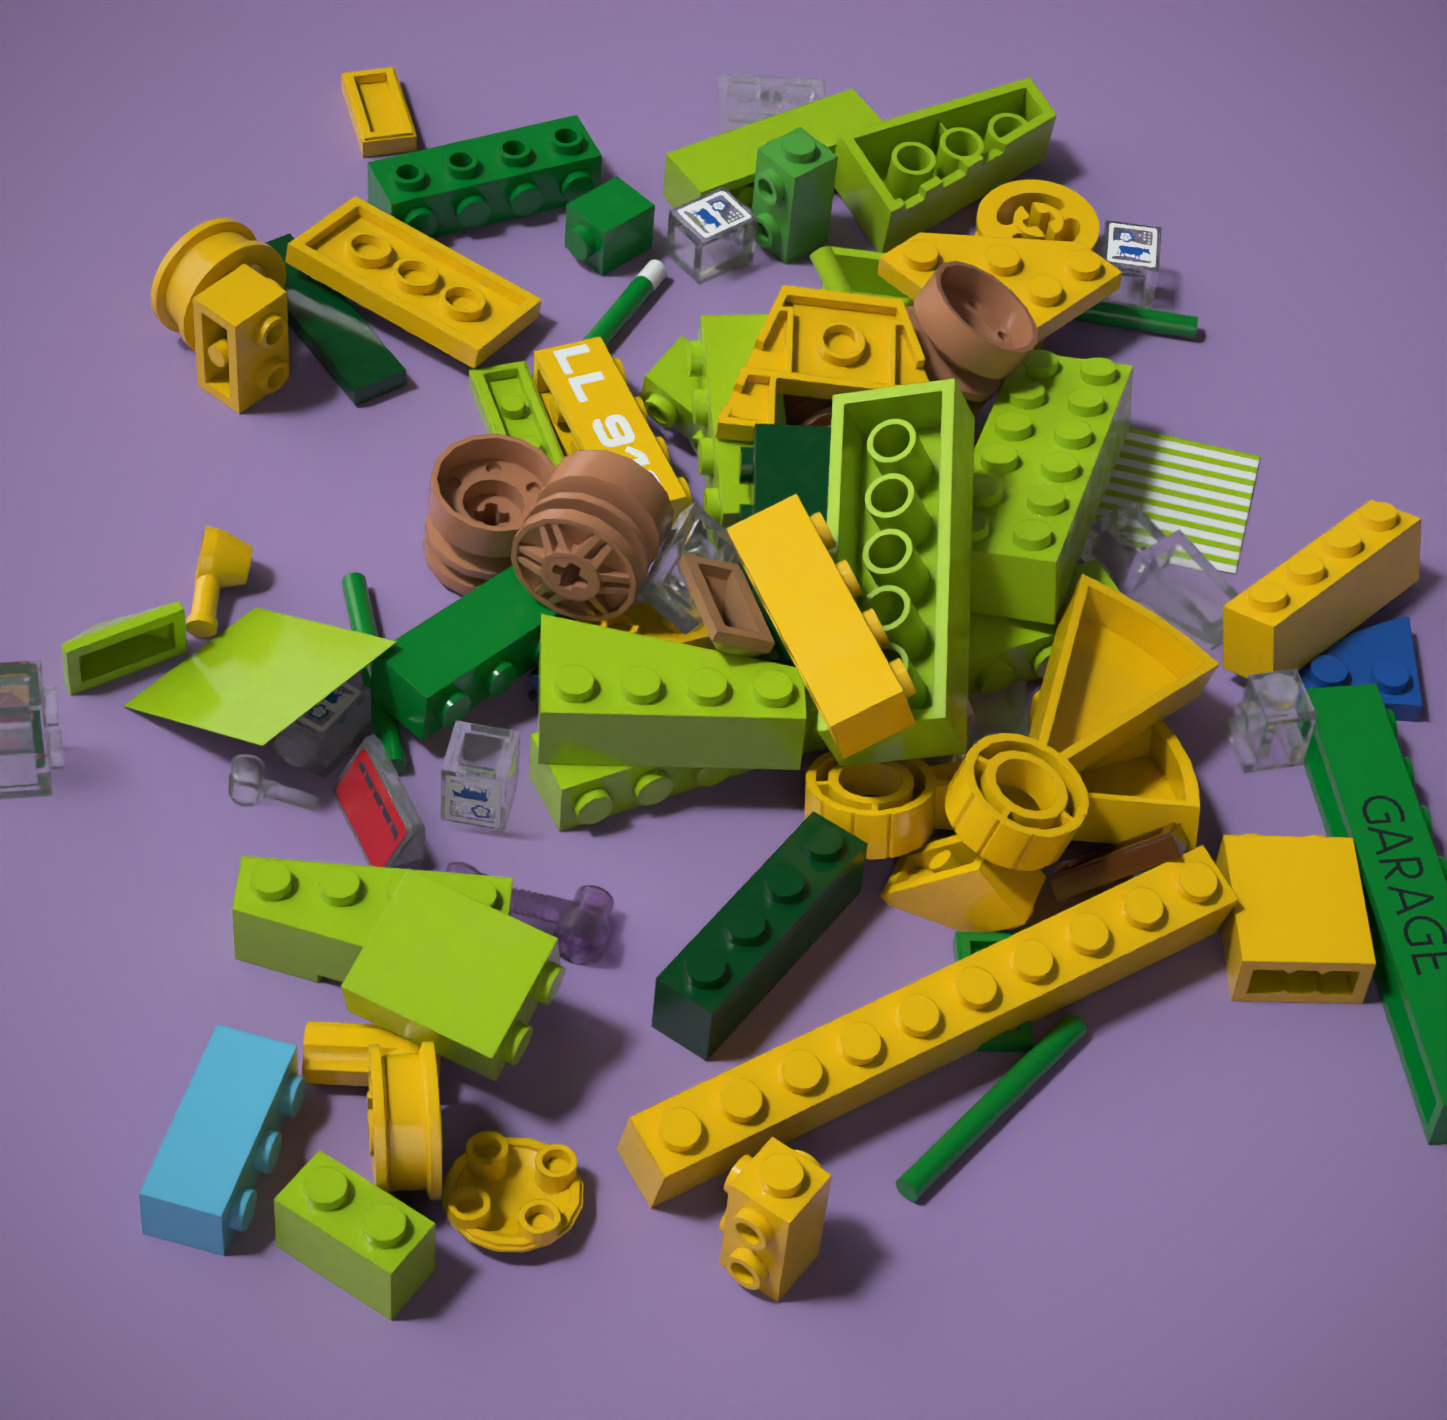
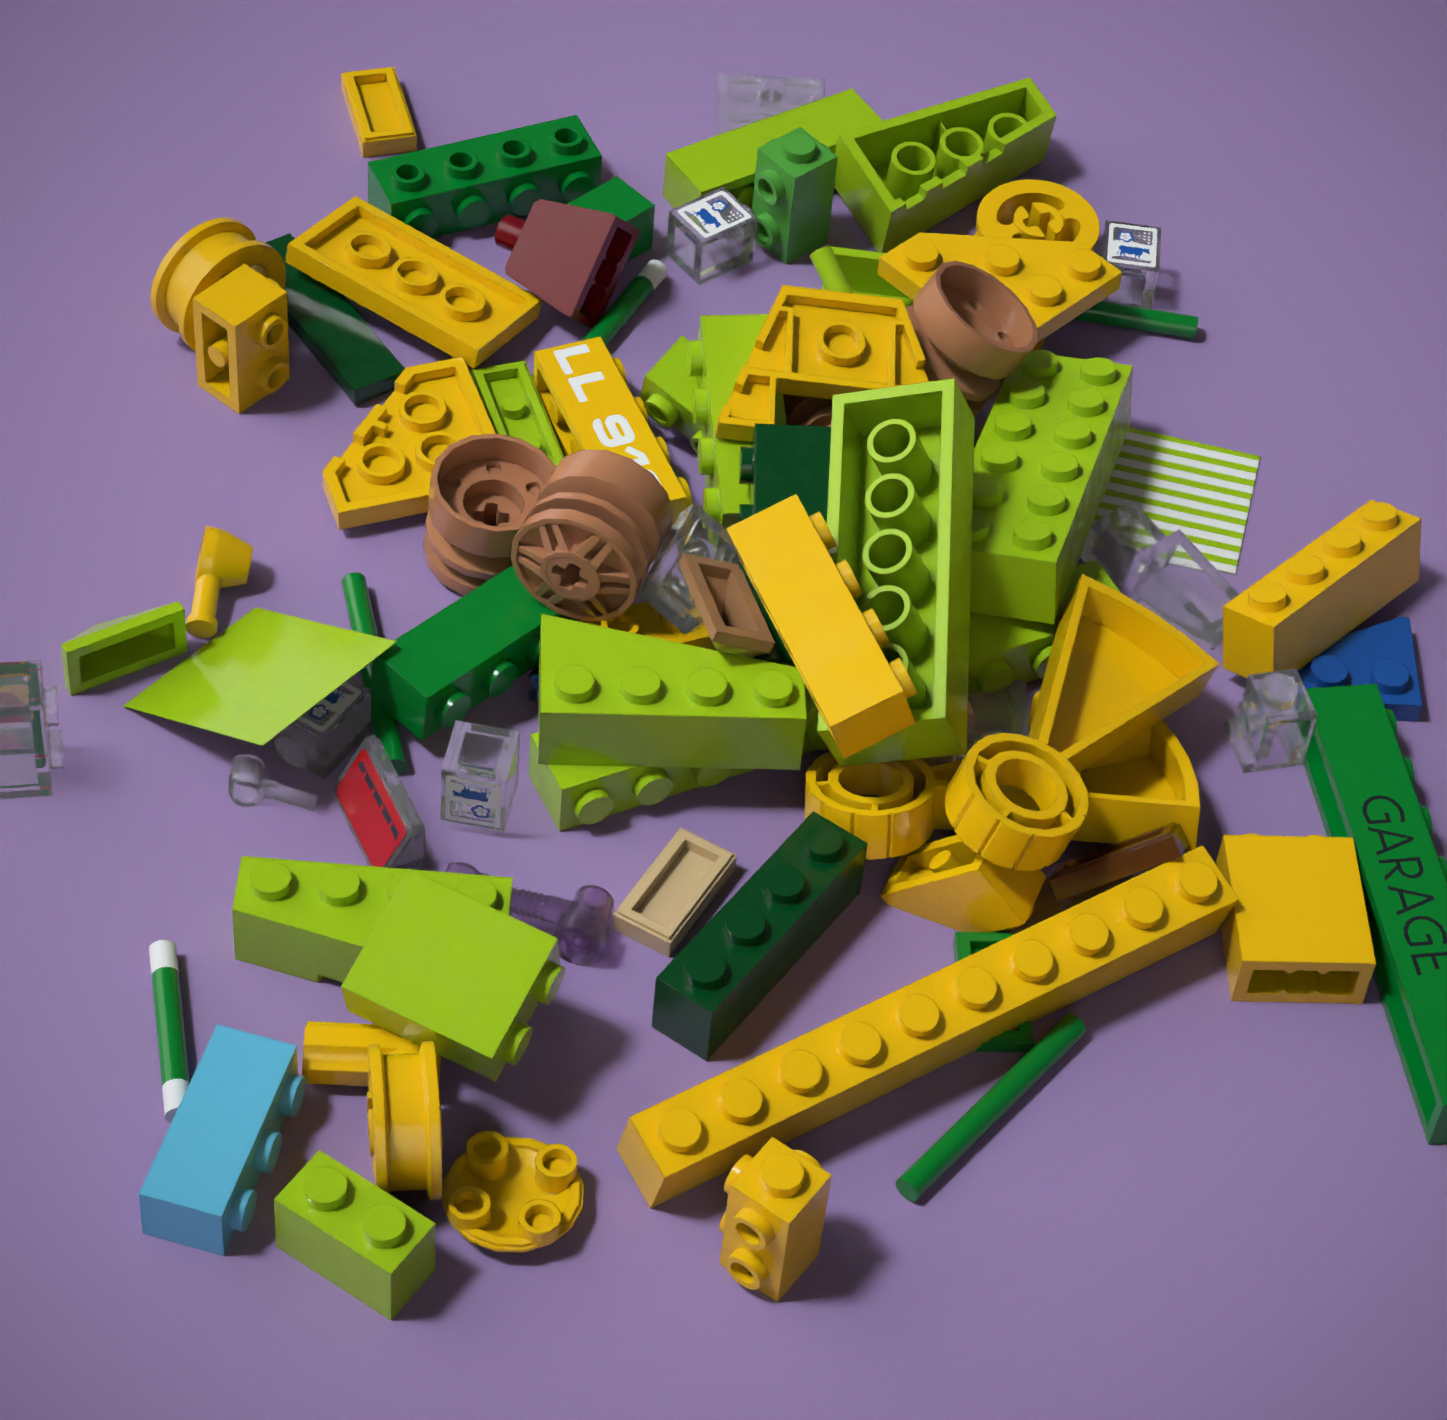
none -> green bar [149,940,190,1123]
none -> yellow plate [322,357,496,530]
none -> dark red torso [495,199,641,329]
none -> tan tile [612,827,737,957]

